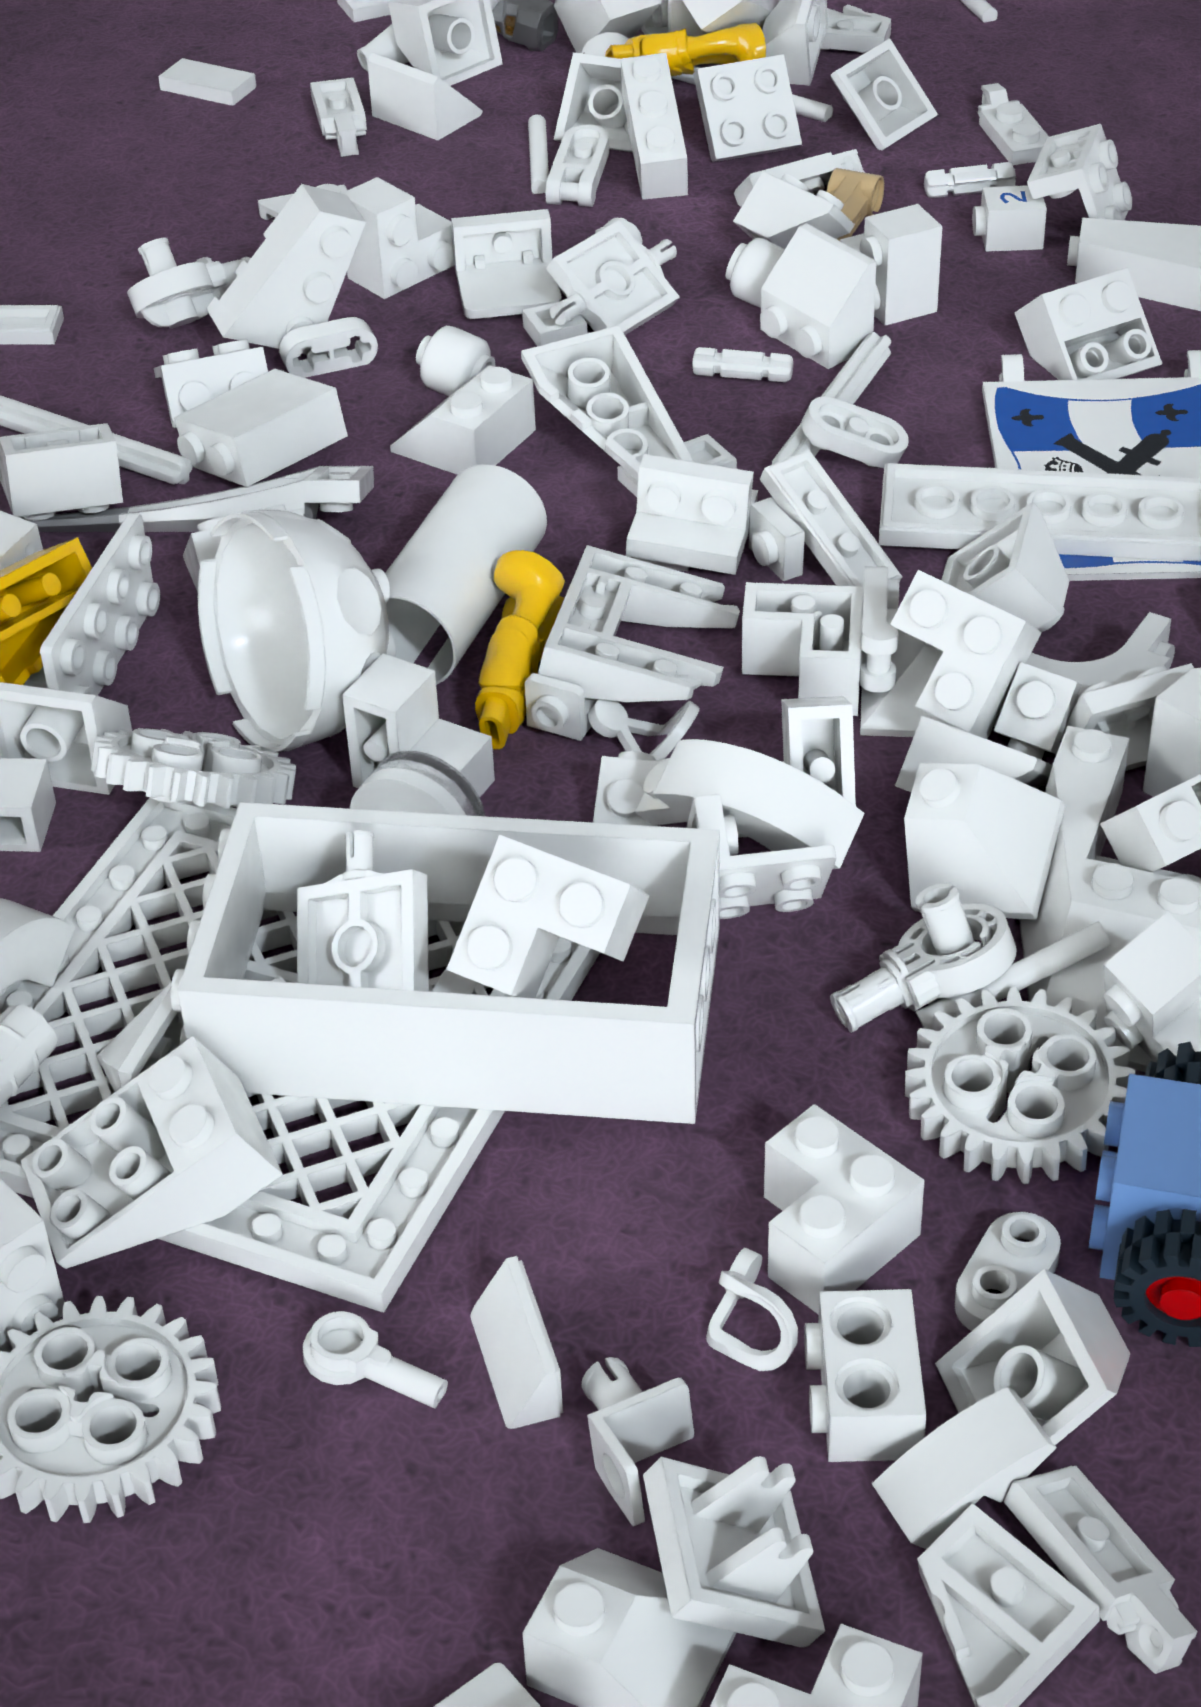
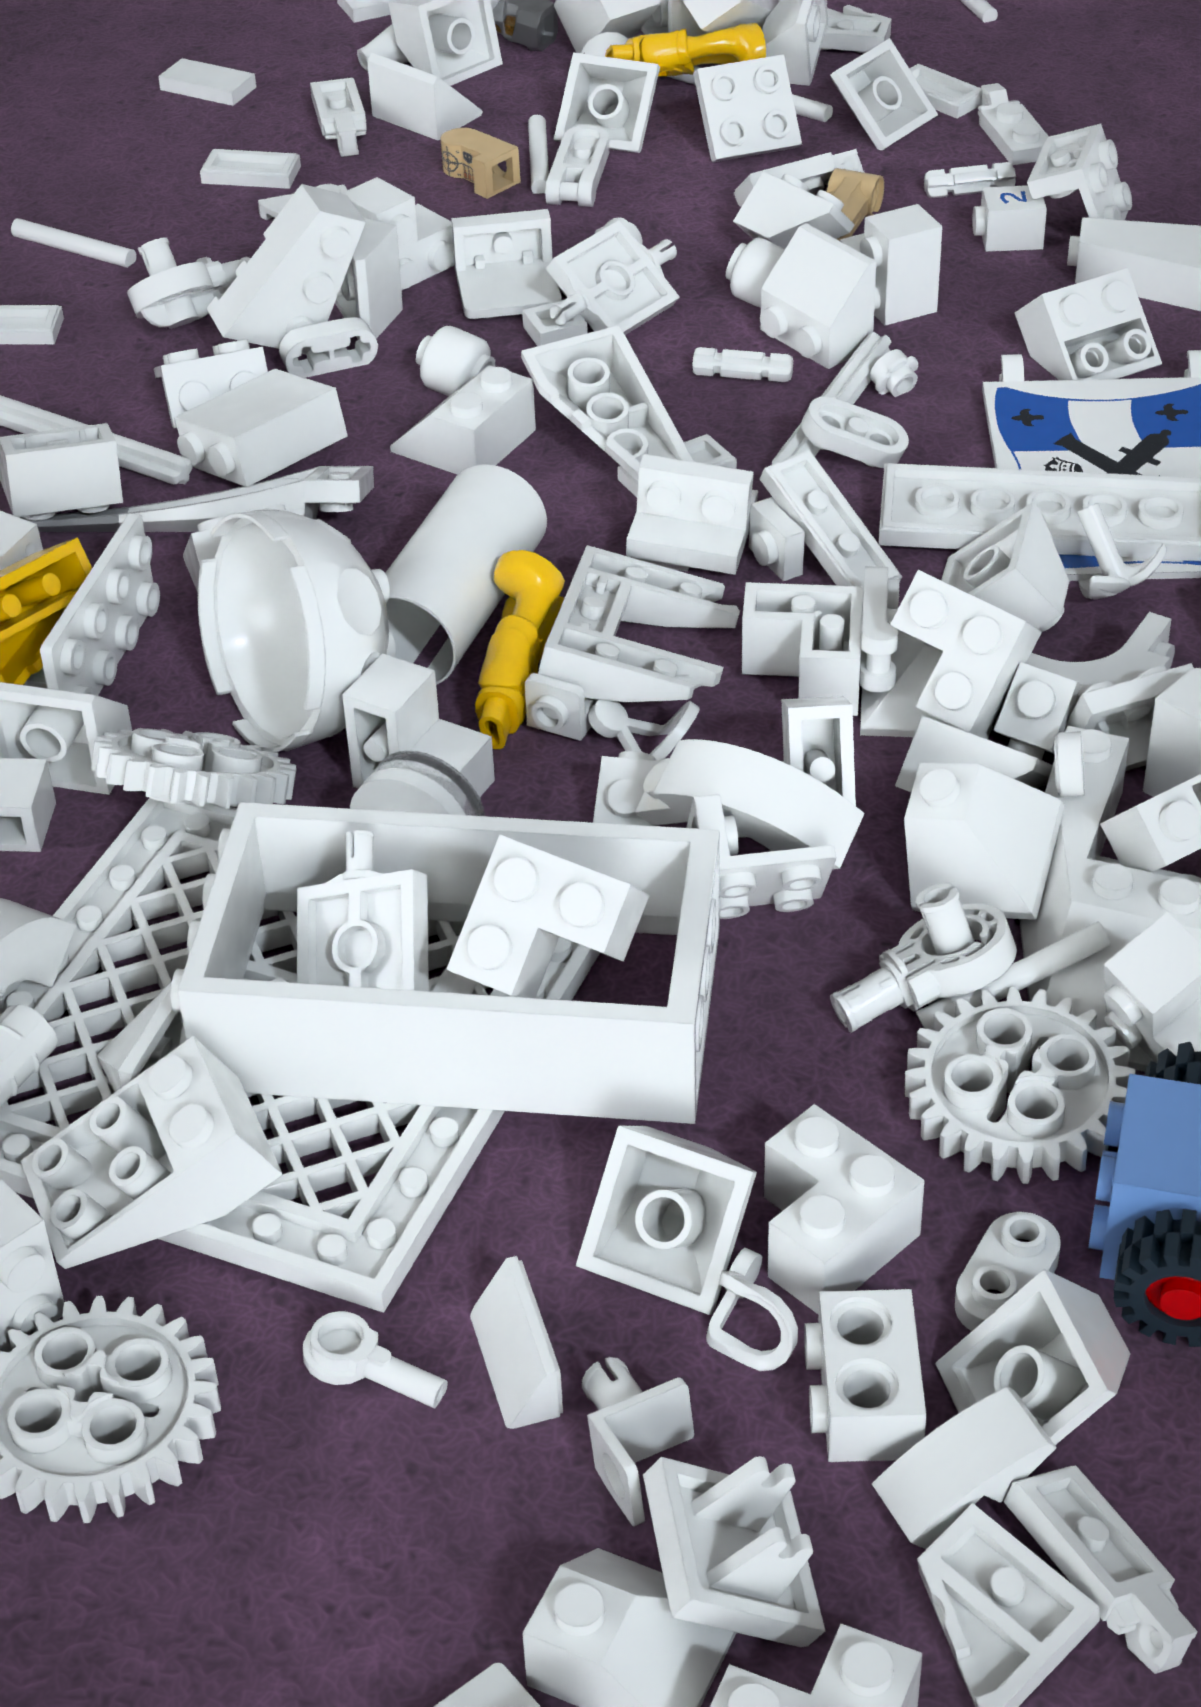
white brick [621,53,688,199] -> none
none -> white bar [11,218,136,268]
none -> white tile [200,149,301,189]
none -> white slope [335,218,403,340]
none -> tan leg [440,128,521,199]
none -> white slope [576,1126,757,1315]
none -> white plate [870,349,918,397]
none -> white tile [909,64,983,118]
none -> white tile [1054,731,1085,797]
none -> white plant [1077,503,1167,600]

